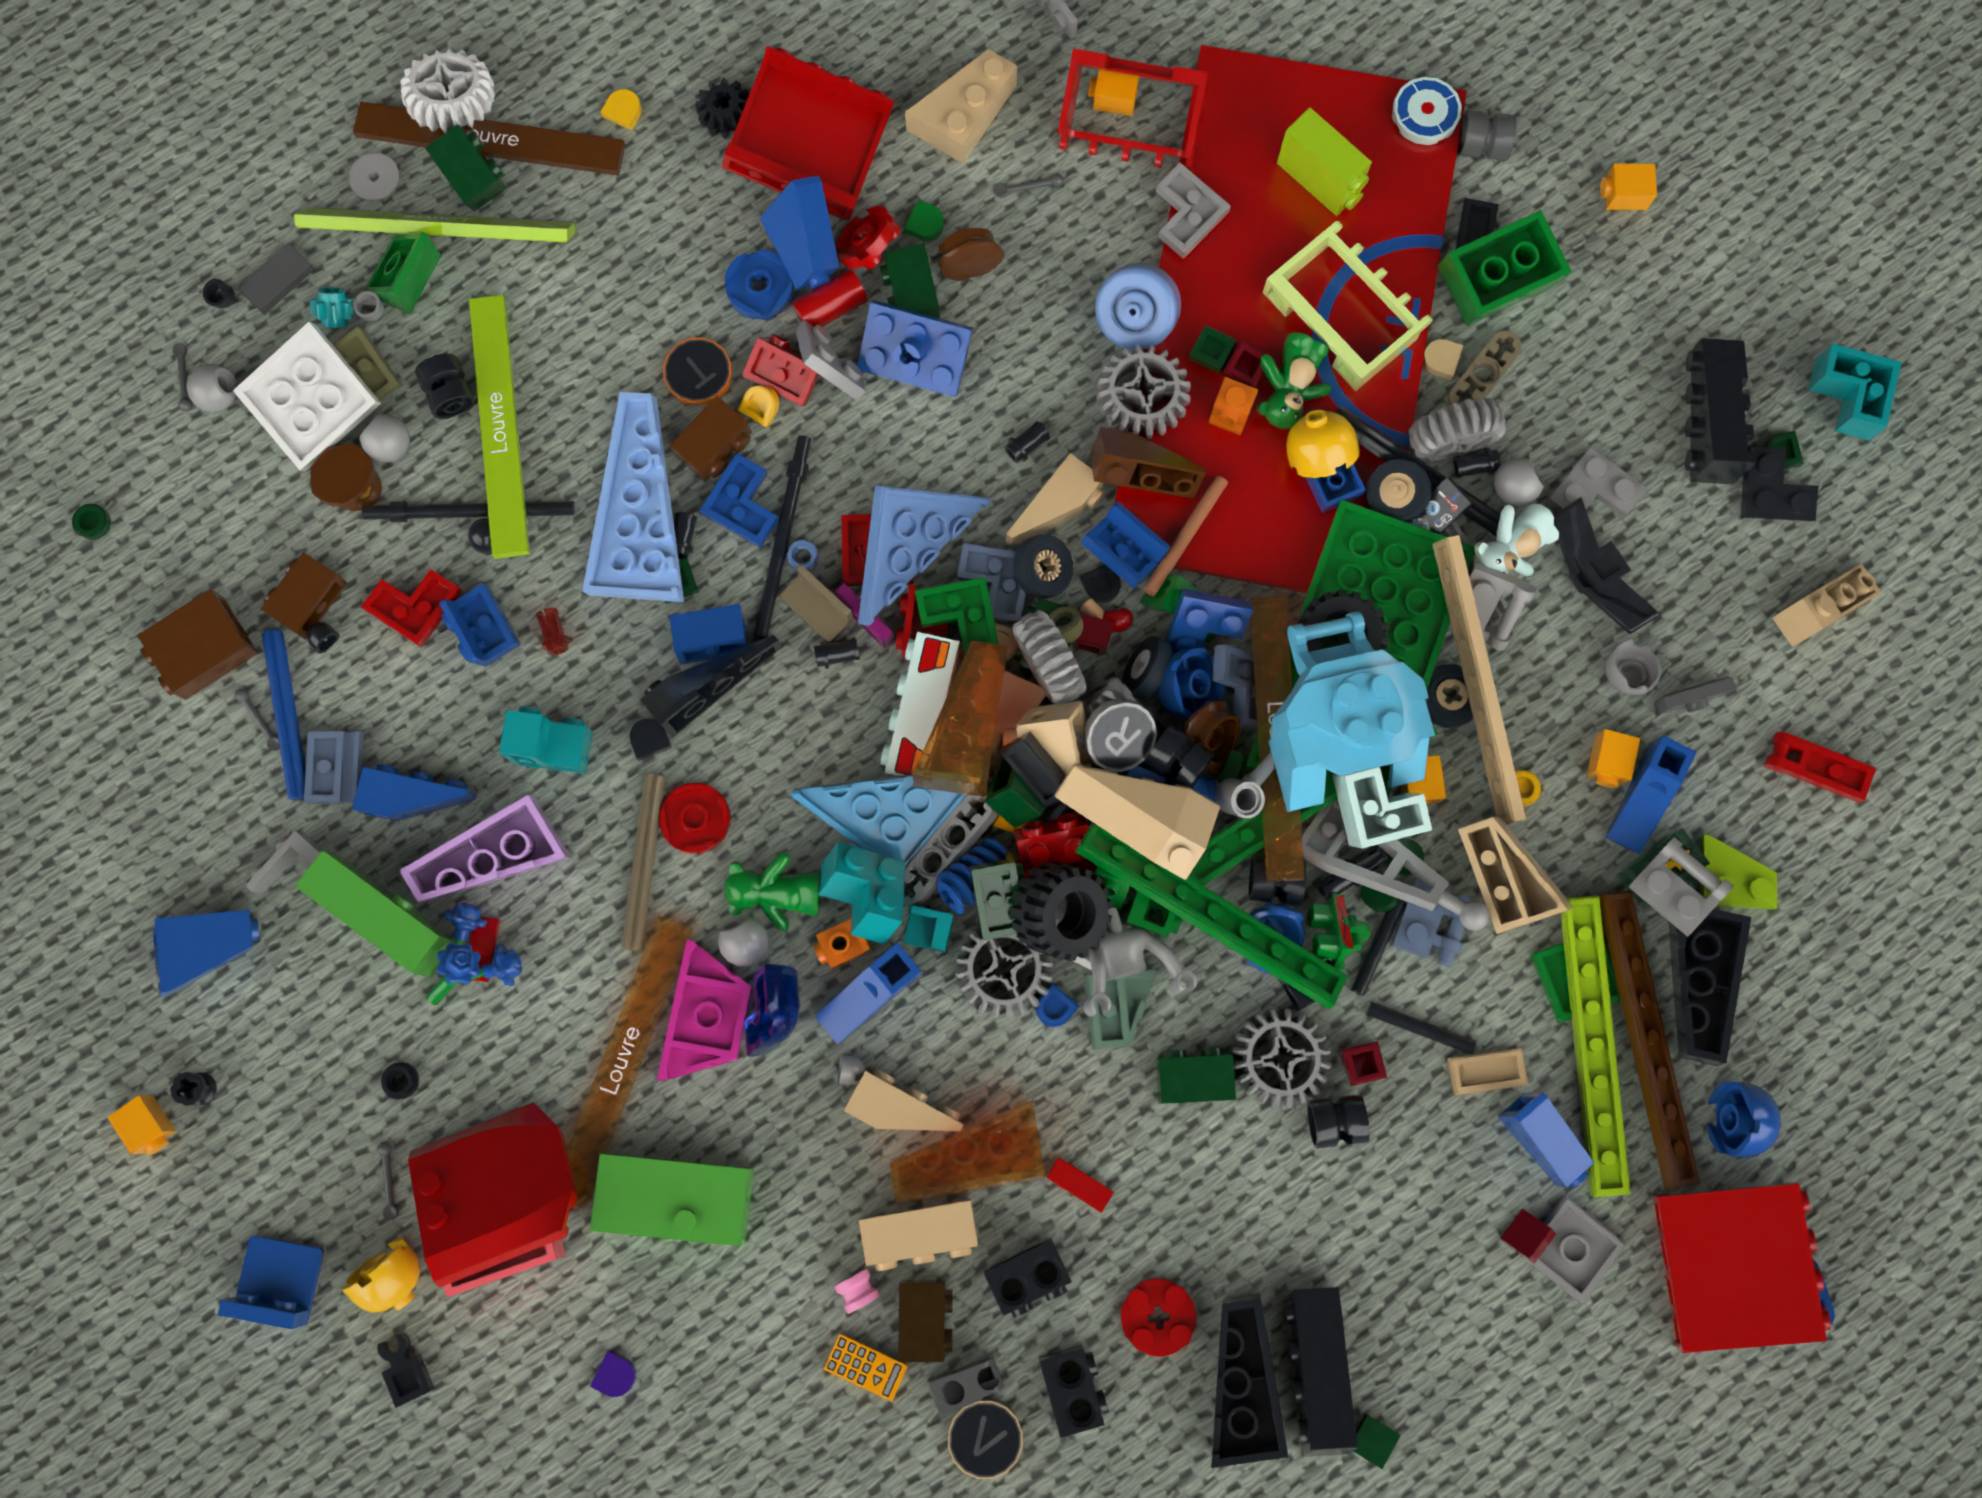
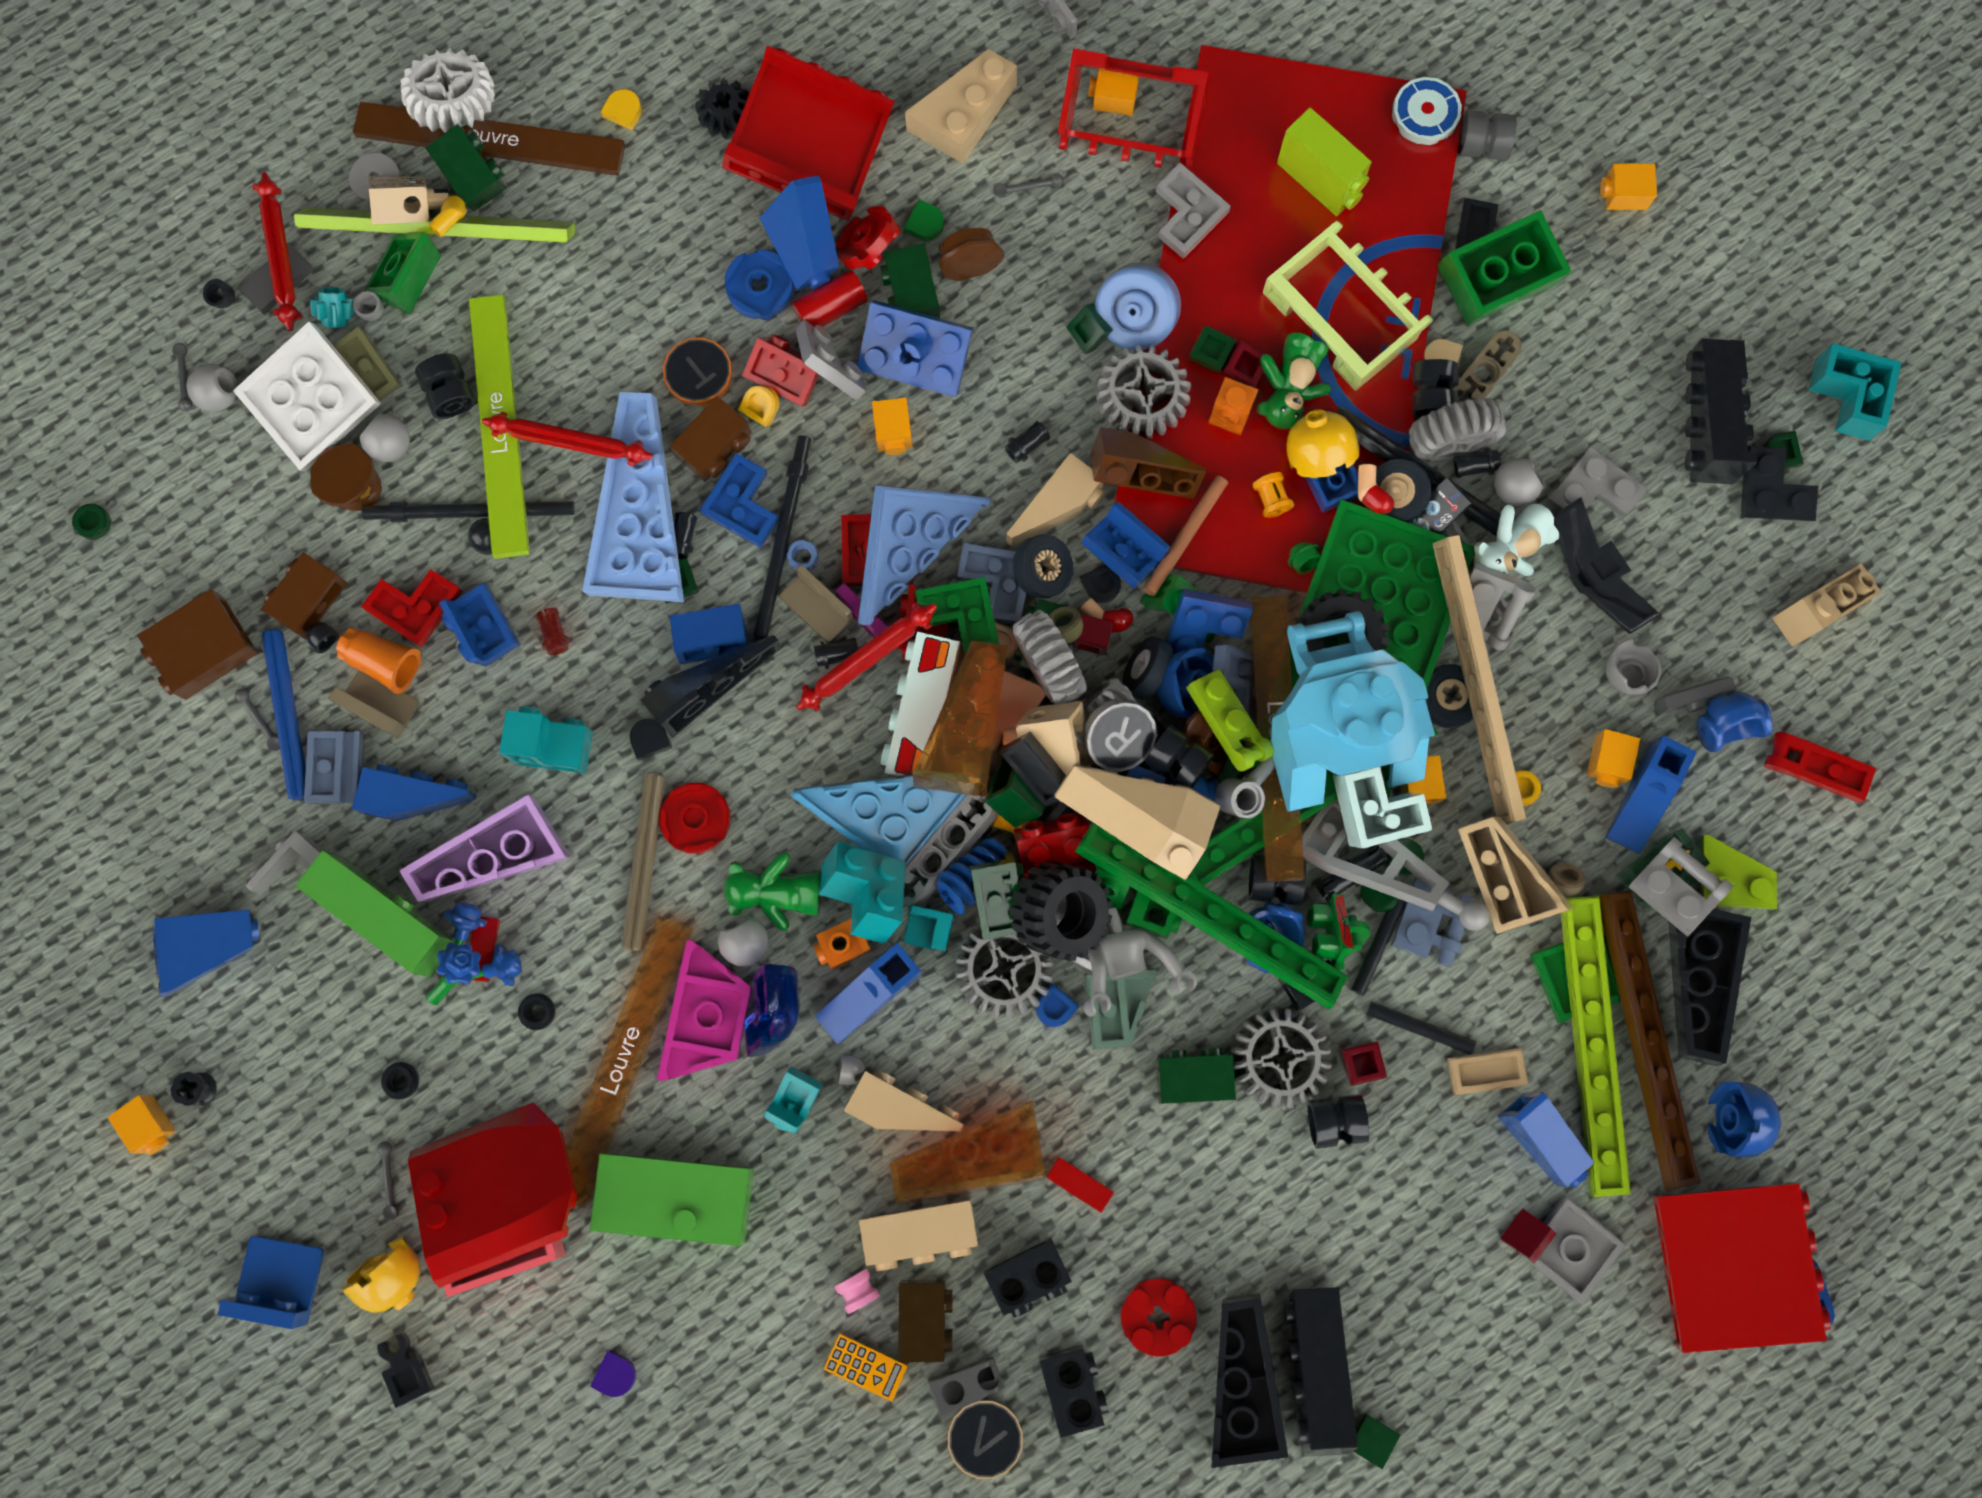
none -> red wheel [252,172,302,331]
none -> dark tan panel [328,671,419,739]
none -> orange plant [336,627,421,694]
none -> tan torso [368,176,448,224]
none -> yellow arm [428,196,467,238]
none -> red wheel [482,411,653,466]
none -> black plate [518,993,556,1030]
none -> teal bracket [763,1066,823,1133]
none -> red wheel [796,602,937,712]
none -> light orange brick [872,397,913,455]
none -> dark green tile [1066,303,1113,354]
none -> lime plate [1186,669,1274,772]
none -> light orange bush [1252,472,1294,518]
none -> green plate [1288,542,1321,574]
none -> arm [1358,464,1394,514]
none -> black wheel [1412,359,1459,418]
none -> dark tan tile [1548,863,1586,898]
none -> blue hair [1696,691,1773,752]

